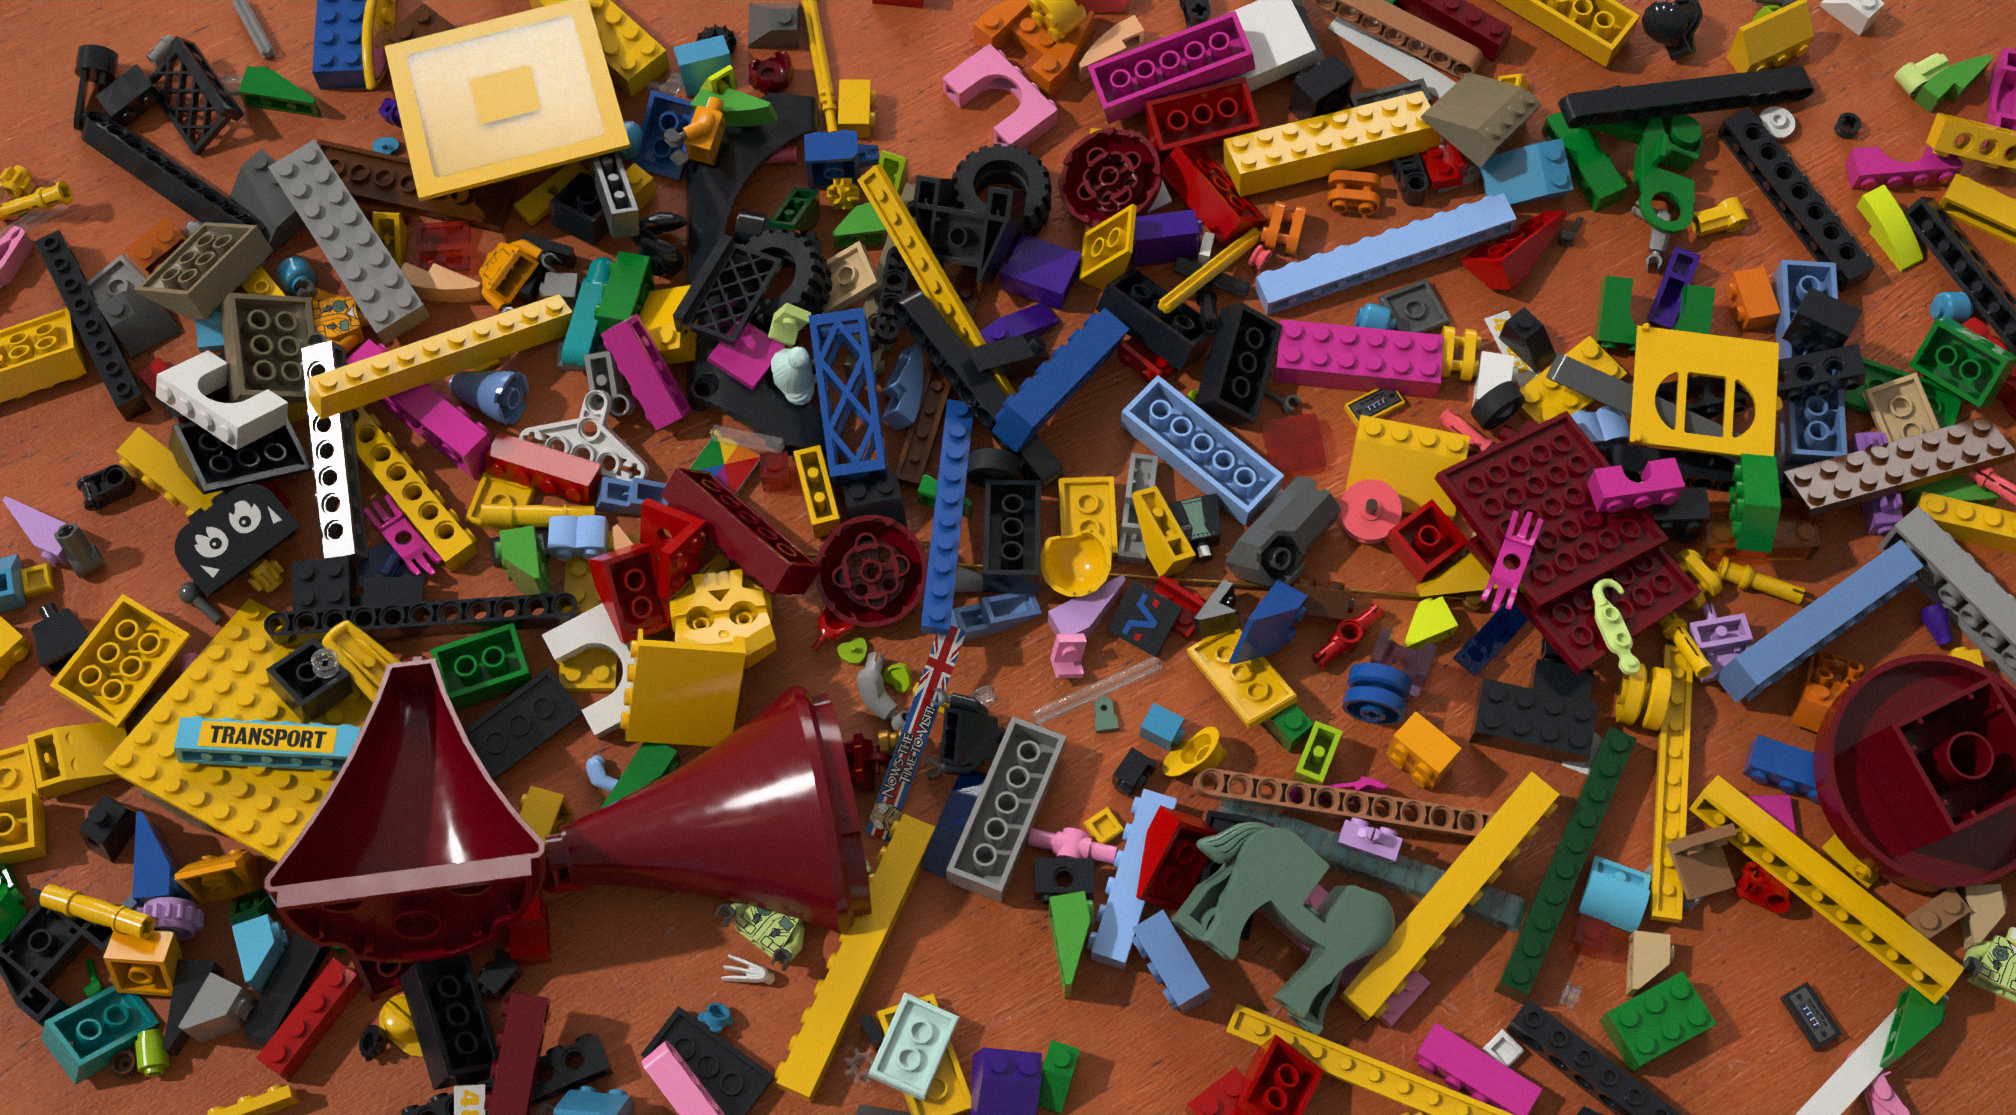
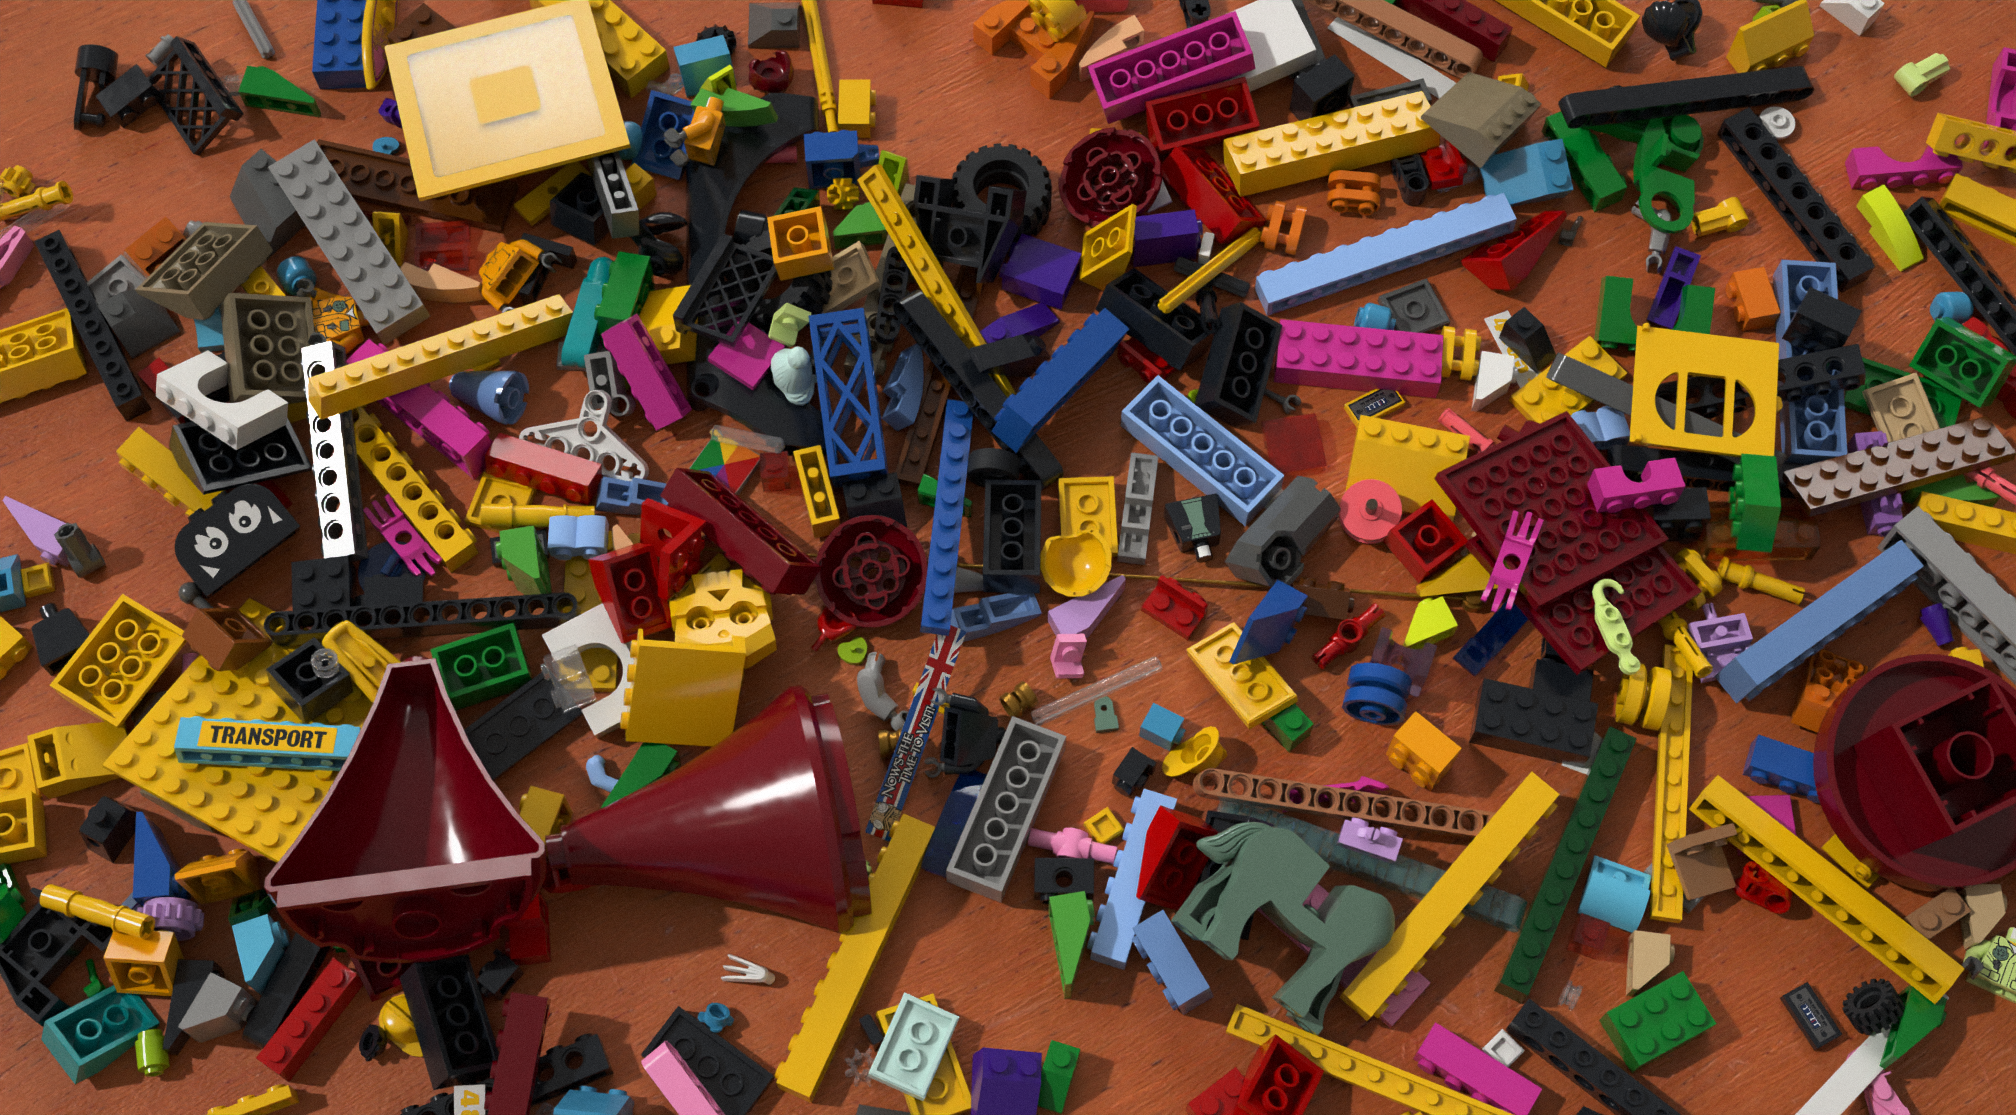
black piece [76,464,136,511] -> none
black beam [81,111,264,234] -> none
reddish brown plate [110,1049,138,1080] -> none
yellow gear [247,558,284,593] -> none
light grey brick [539,272,581,310] -> none
yellowish green torso [714,902,805,971] -> none
dark red hips [843,733,889,792] -> none
lime piece [884,663,912,693] -> none
bright pink arch [943,43,1058,150] -> none
clear bush [970,685,999,708] -> none
black tile [1107,581,1184,657] -> none
yellow slope [1132,486,1196,577] -> none
slope [1194,580,1240,638] -> none
coral bush [1248,244,1272,271] -> none
lime brick [1292,721,1343,785] -> none
black tyre [1471,381,1525,430] -> none
black bush [1834,112,1862,139] -> none
bright green slope [1914,55,1994,113] -> none
none -> dark orange slope [182,608,273,672]
none -> clear piece [540,644,597,713]
none -> light orange brick [767,206,834,281]
none -> pearl gold wheel [999,681,1039,718]
none -> black tyre [1842,978,1905,1035]

